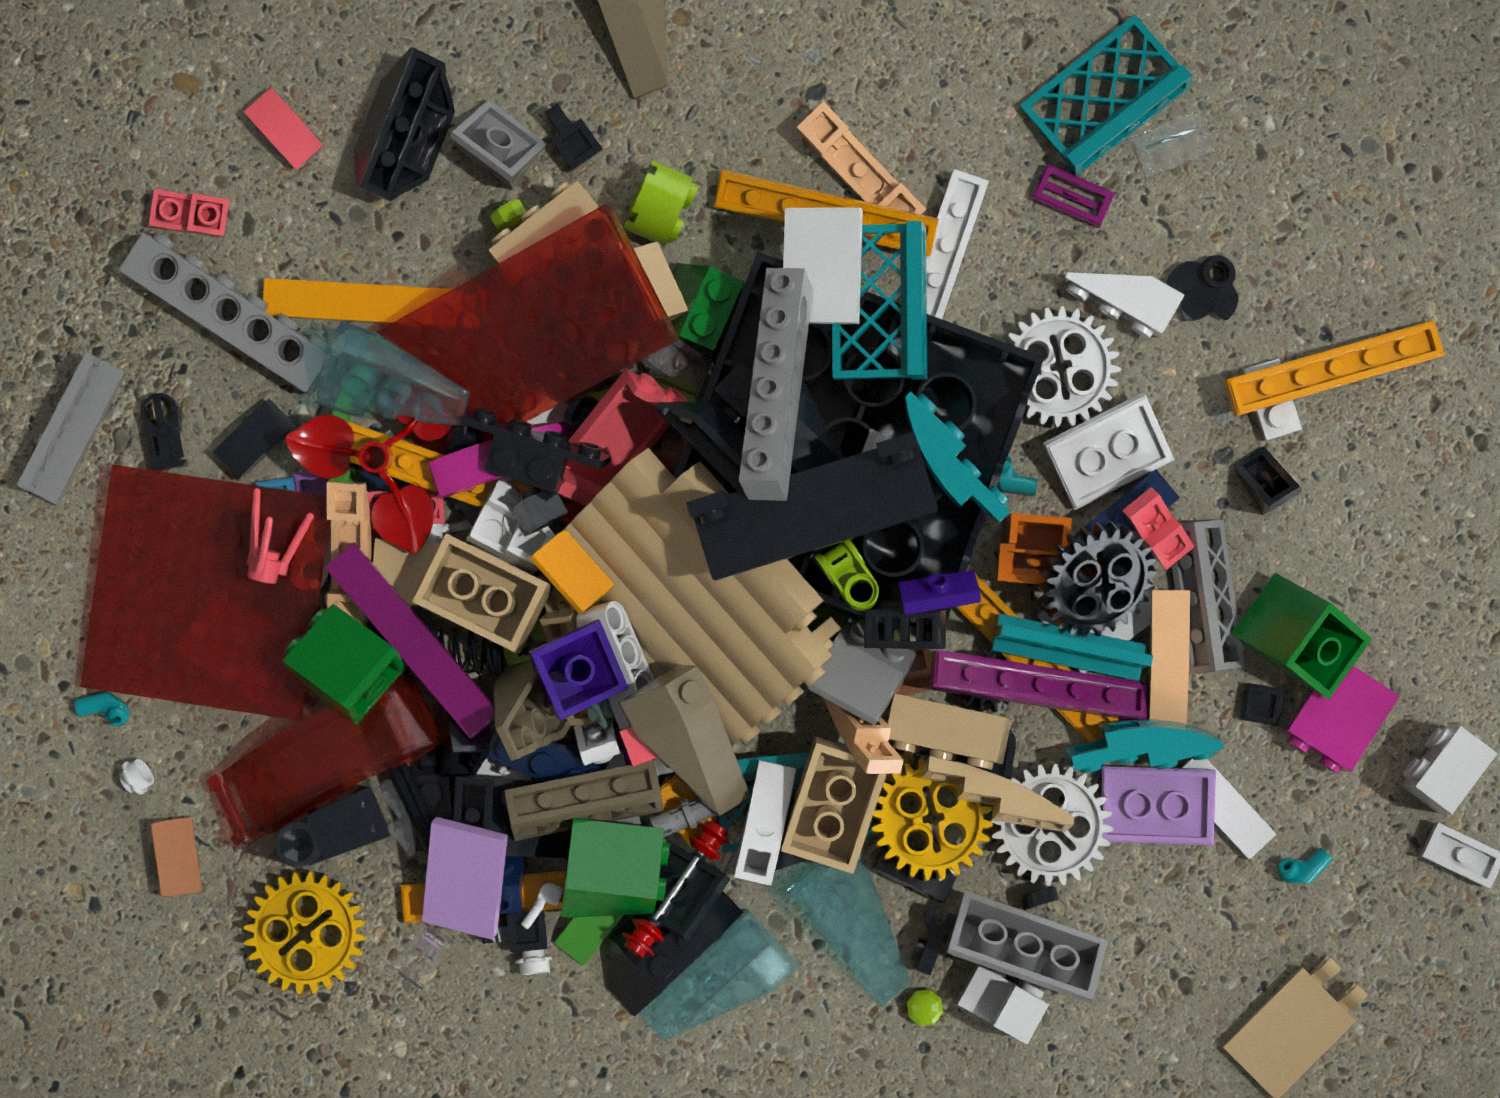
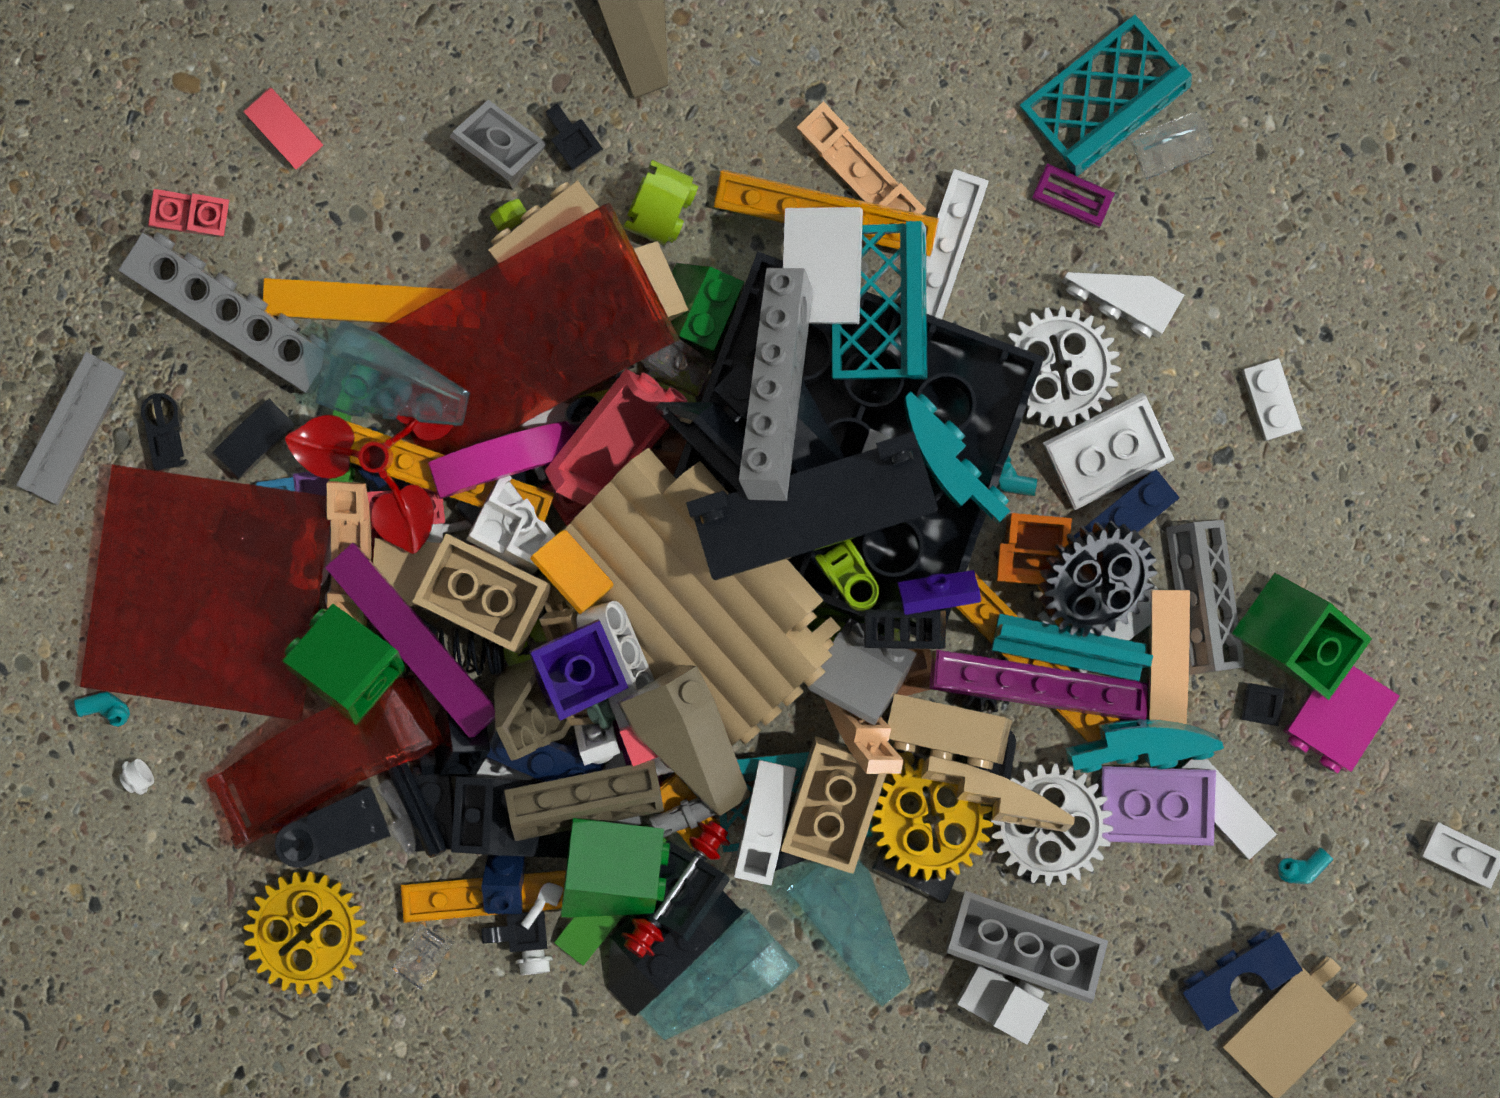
nougat slope [151,817,203,897] -> none
coral plant [246,488,314,584] -> none
black wedge [354,47,455,201] -> none
lavender tile [422,817,508,940] -> none
black tile [446,426,484,454] -> none
black bracket [460,408,612,493] -> none
black plate [511,487,568,537] -> none
lime tile [906,989,943,1026] -> none
black plate [911,906,954,975] -> none
black tile [1020,886,1060,910] -> none
coral slope [1122,487,1195,570] -> none
black plate [1166,255,1238,321] -> none
light orange tile [1223,320,1445,417] -> none
black slope [1233,446,1302,515] -> none
white brick [1401,726,1498,814] -> none
none -> dark blue arch [1178,929,1303,1031]

